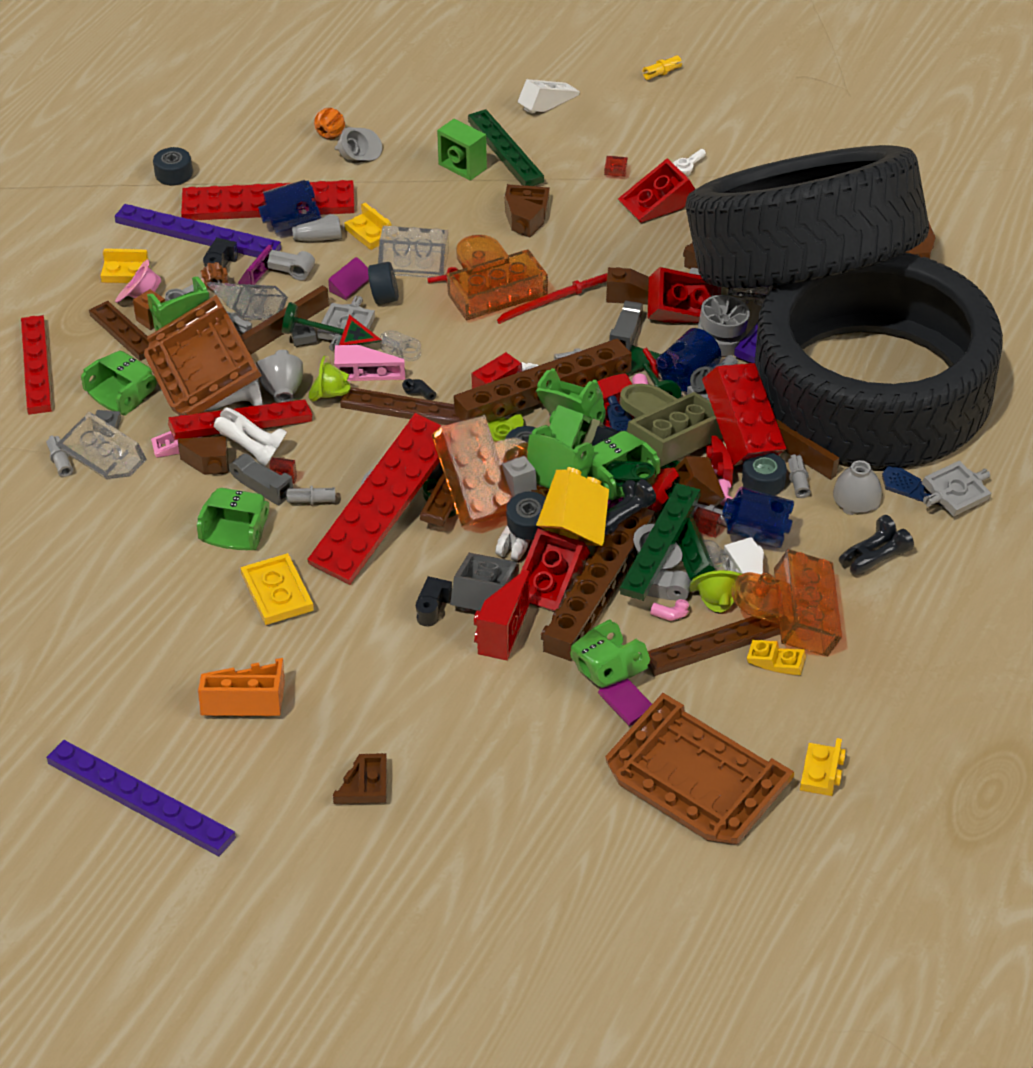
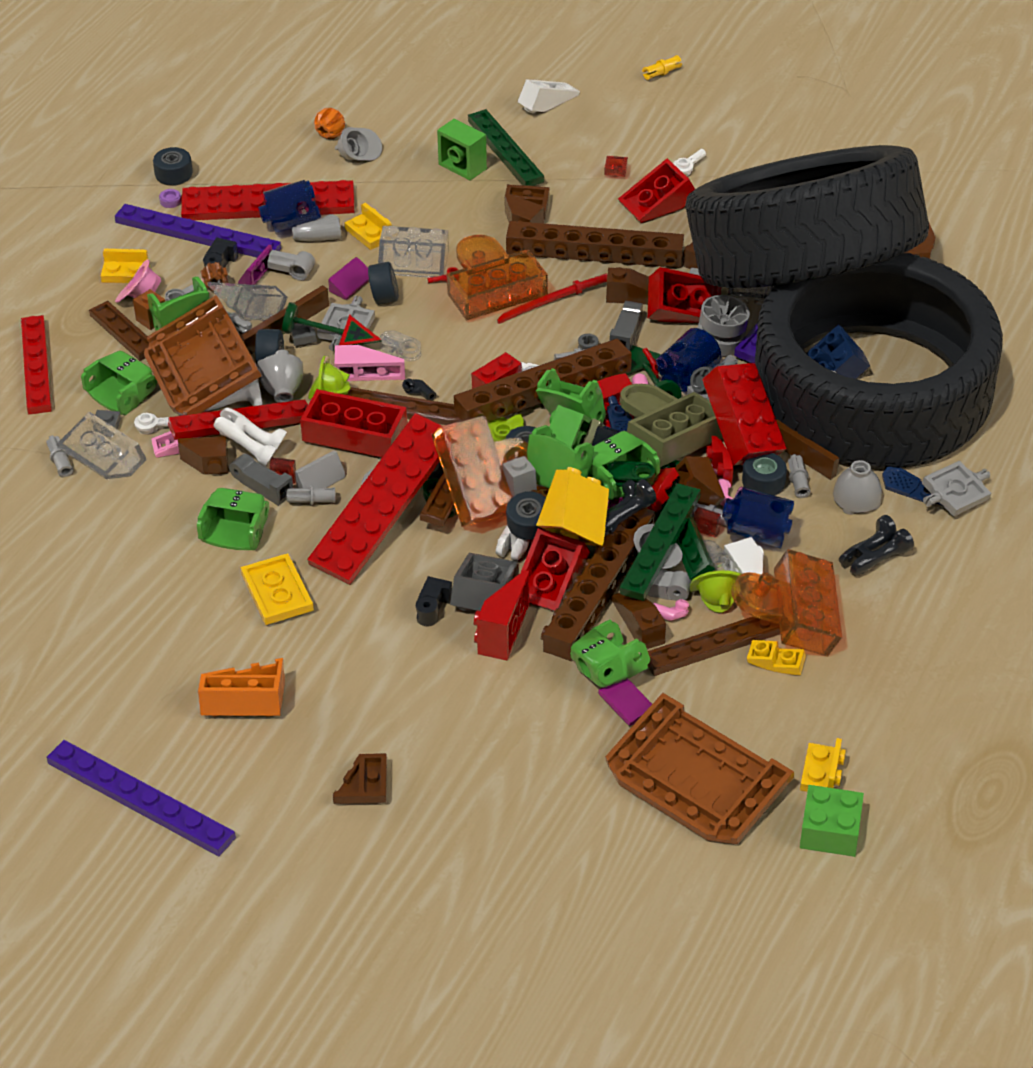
none -> white plate [134,413,169,434]
none -> medium lavender tile [159,189,181,208]
none -> black wheel [255,329,284,365]
none -> light grey slope [295,450,345,488]
none -> red brick [300,389,407,457]
none -> reddish brown brick [506,221,684,268]
none -> dark grey bush [578,333,599,350]
none -> reddish brown slope [611,593,666,649]
none -> bright green brick [800,785,864,857]
none -> dark blue slope [806,325,870,379]

